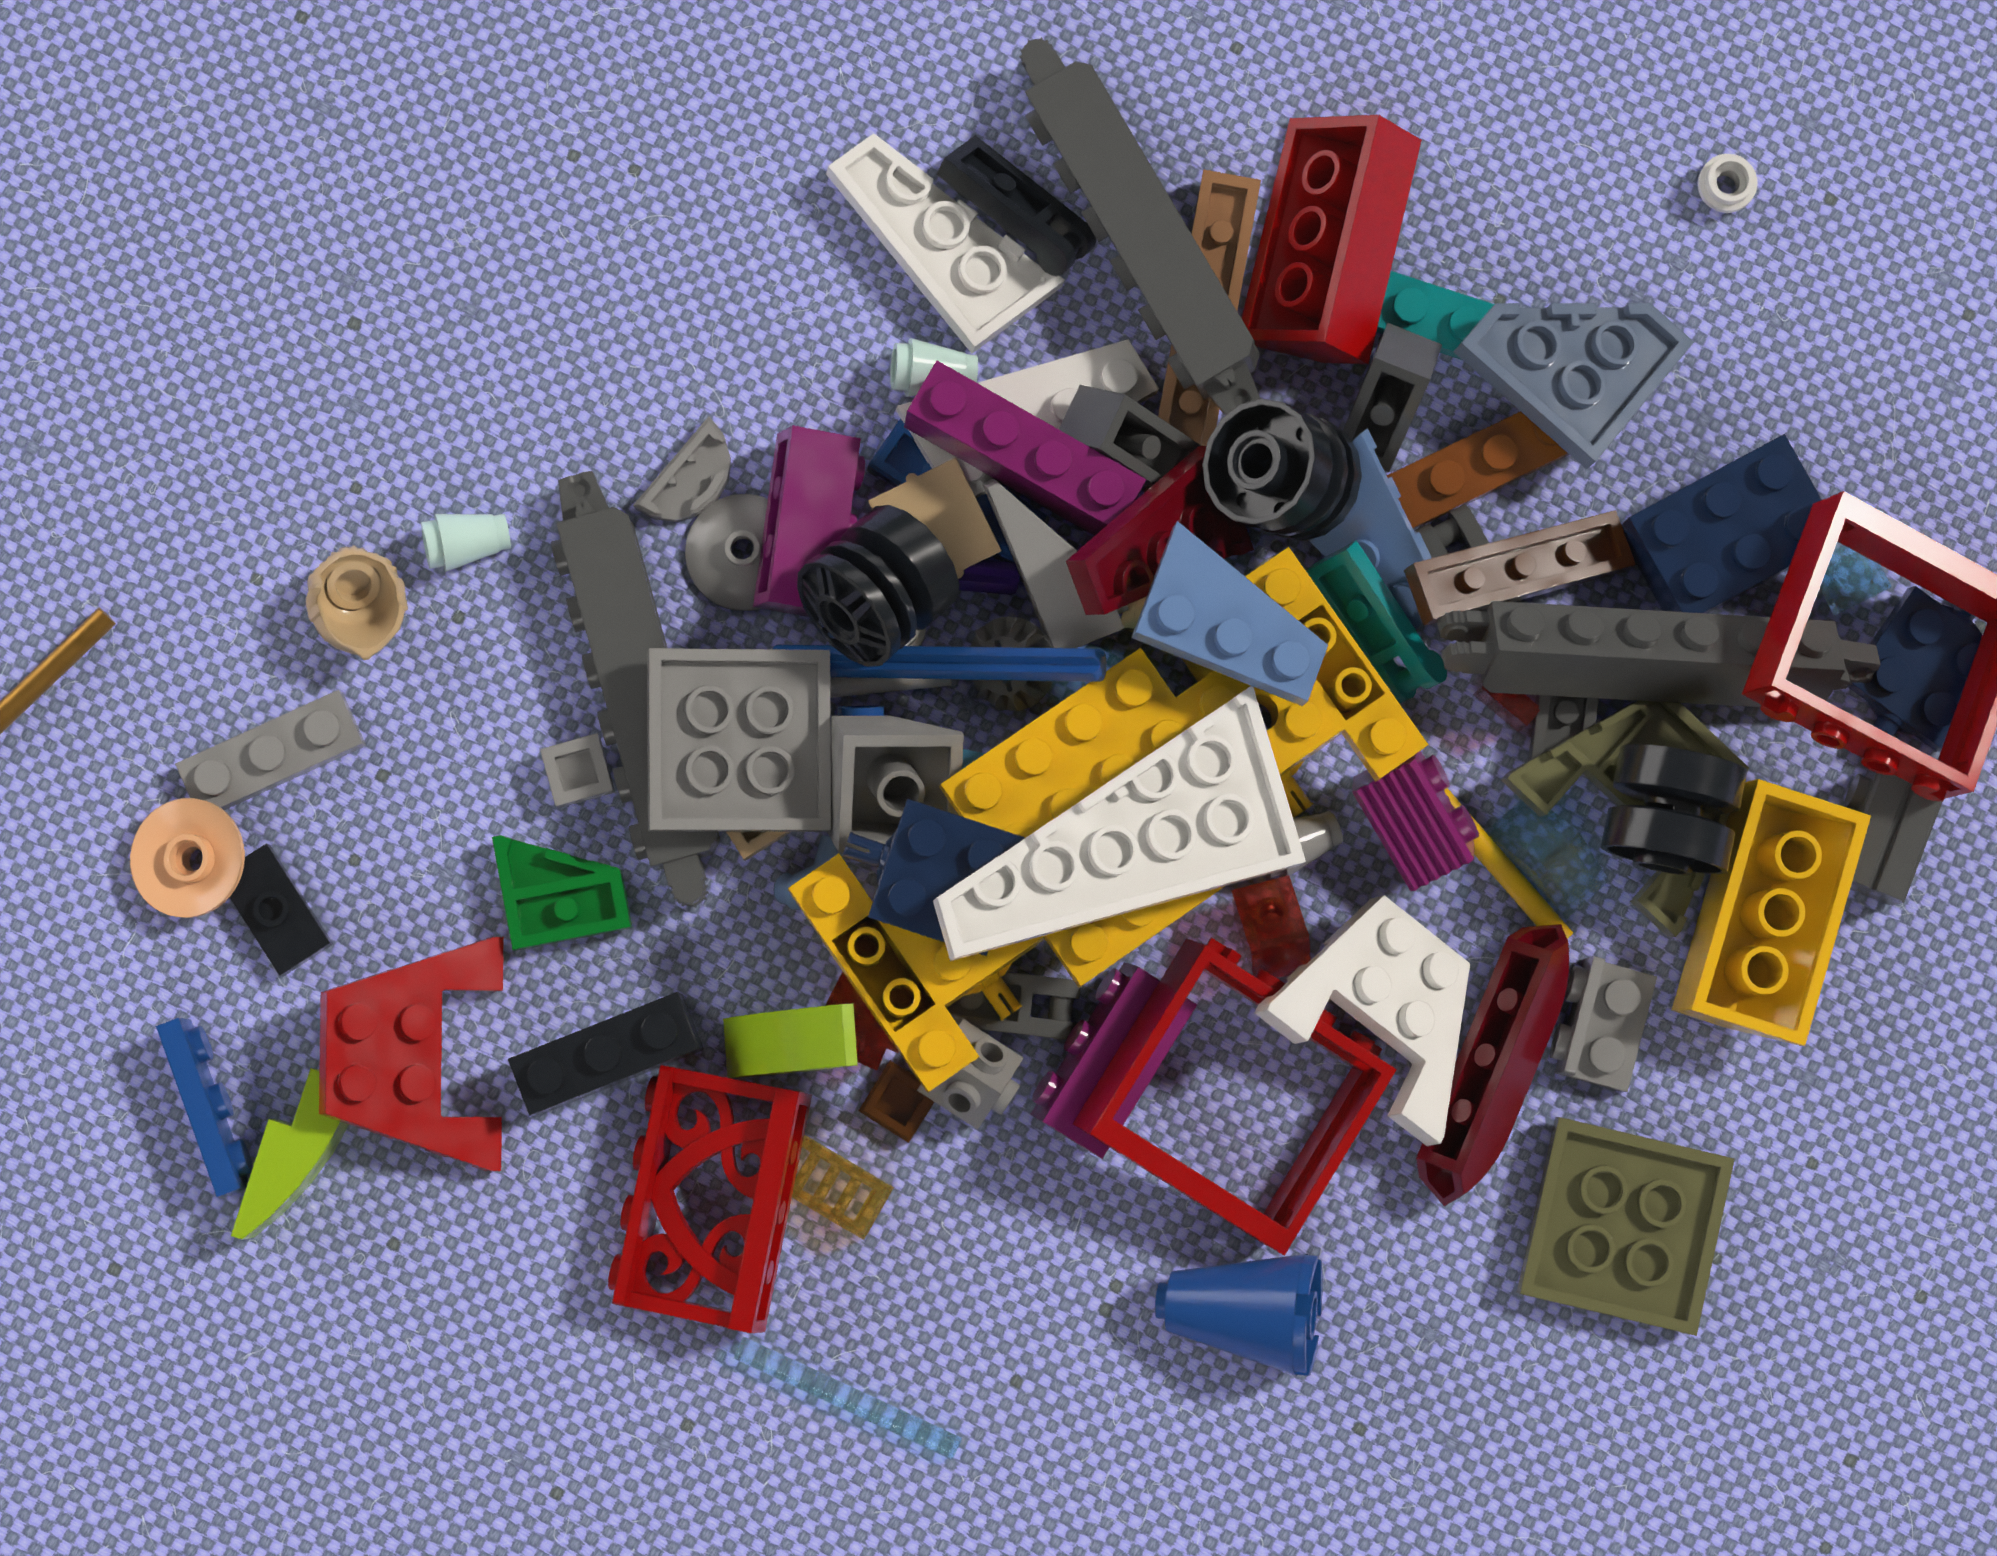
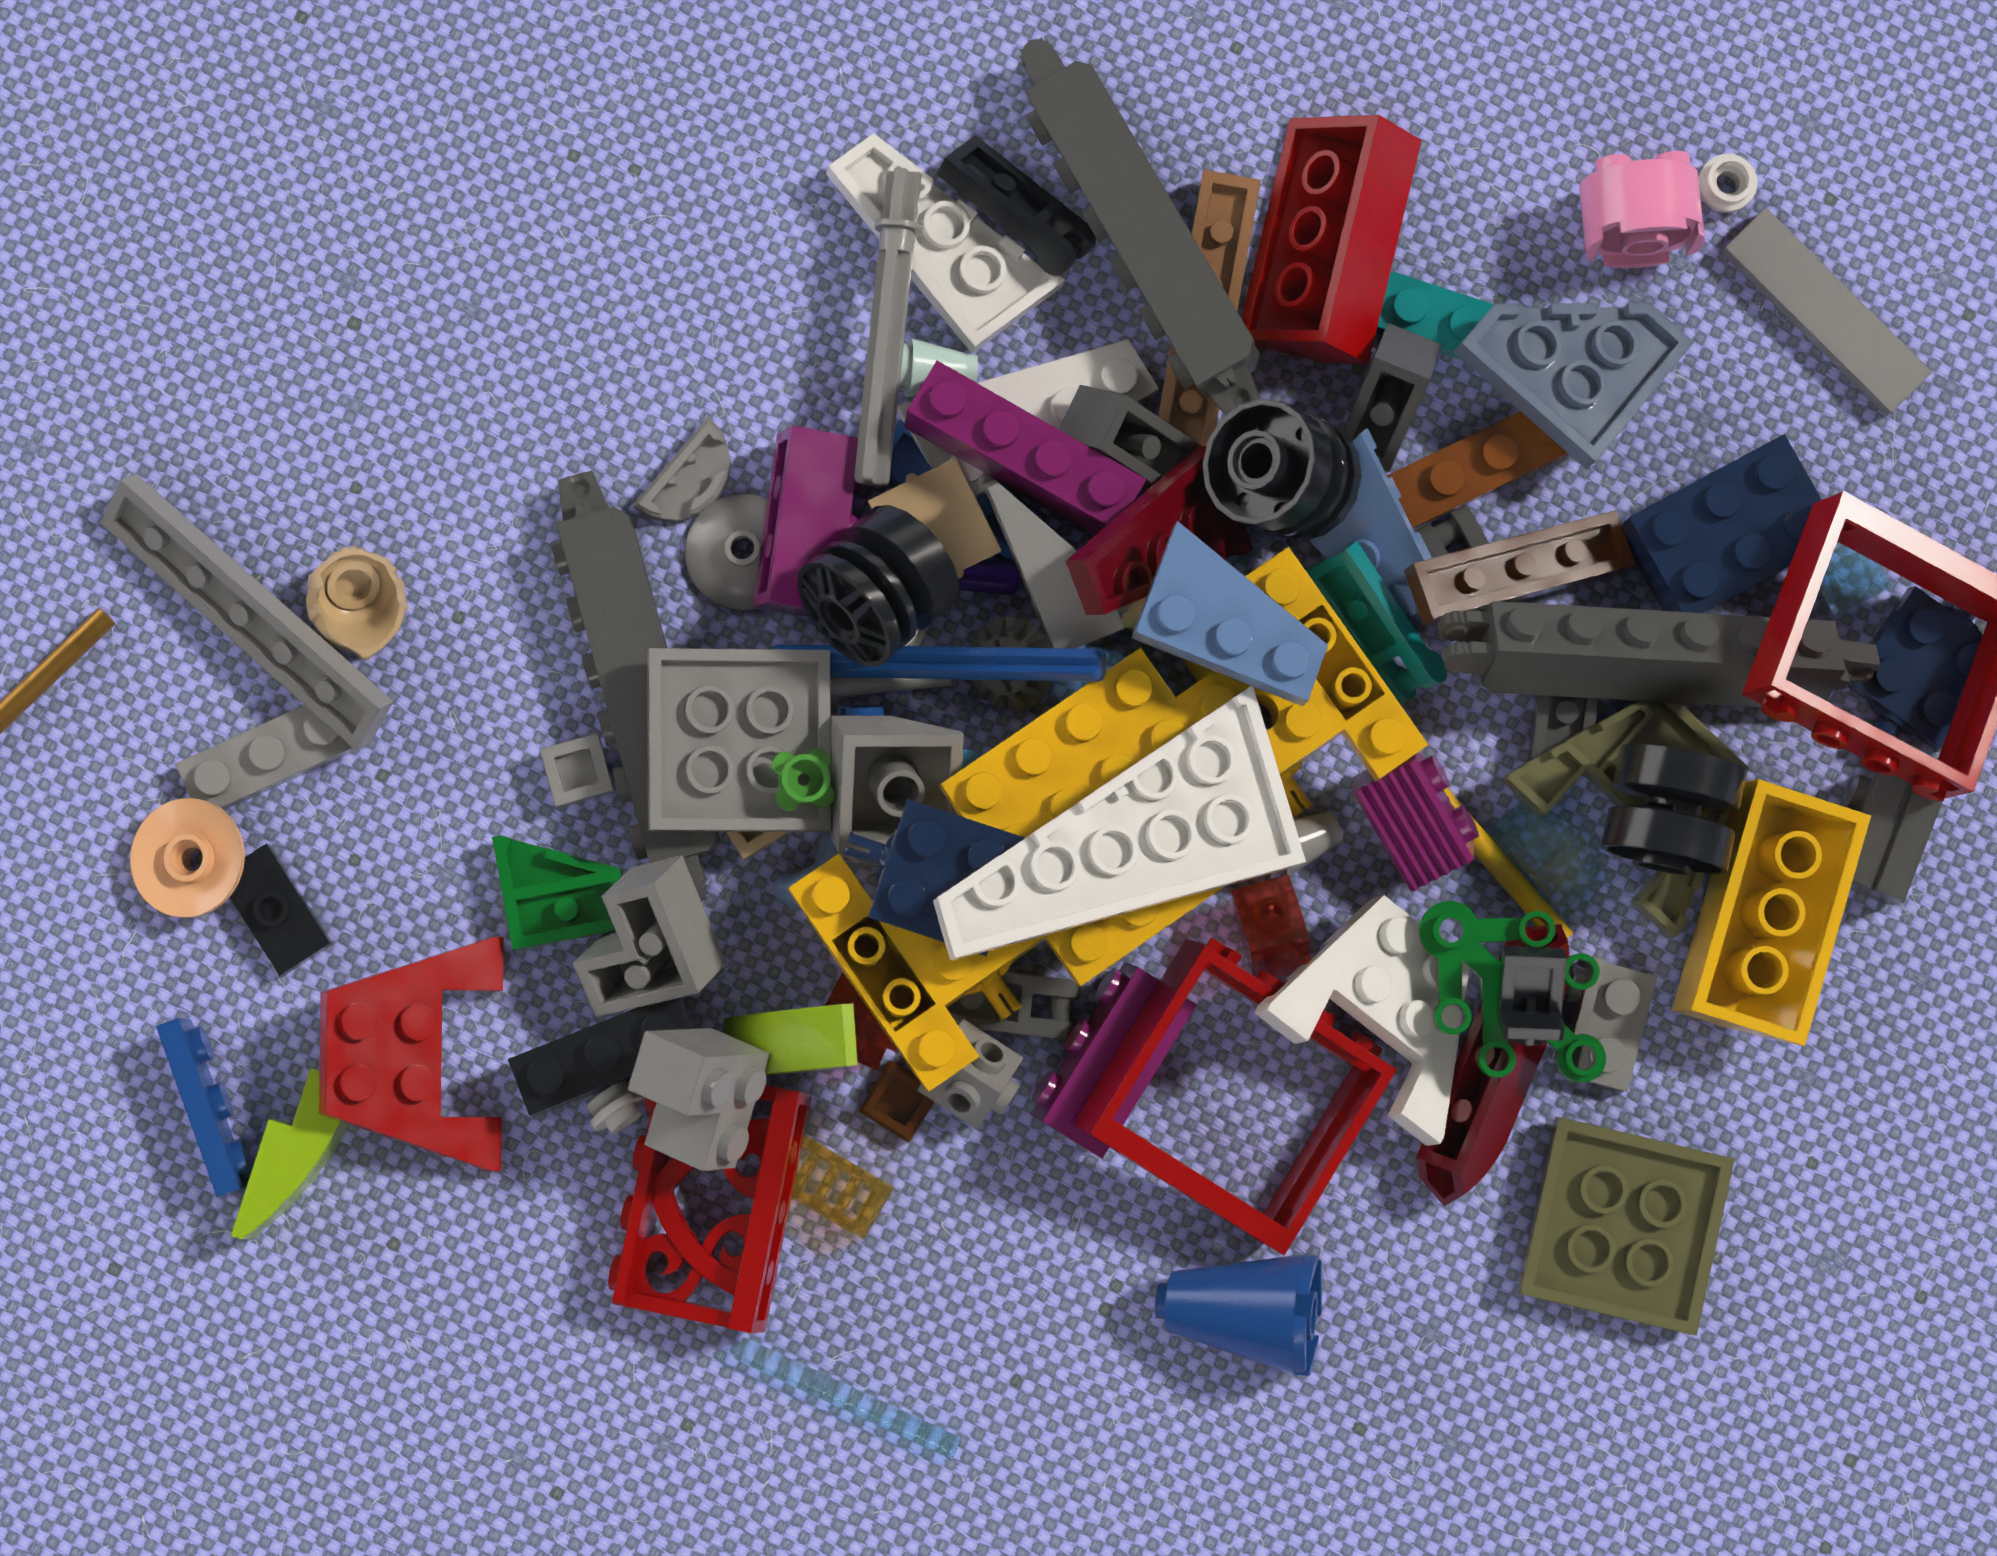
light aqua cone [421,514,511,572] -> none
clear red tile [1473,684,1540,732] -> none
none -> light grey plate [100,474,394,751]
none -> light grey brick [573,855,726,1017]
none -> white plate [586,1080,645,1134]
none -> light grey brick [627,1028,770,1171]
none -> bright green plate [771,748,835,812]
none -> light grey axle [854,168,922,487]
none -> green plant [1418,901,1606,1083]
none -> black bracket [1497,946,1567,1046]
none -> bright pink brick [1579,151,1705,268]
none -> light grey tile [1721,208,1933,417]

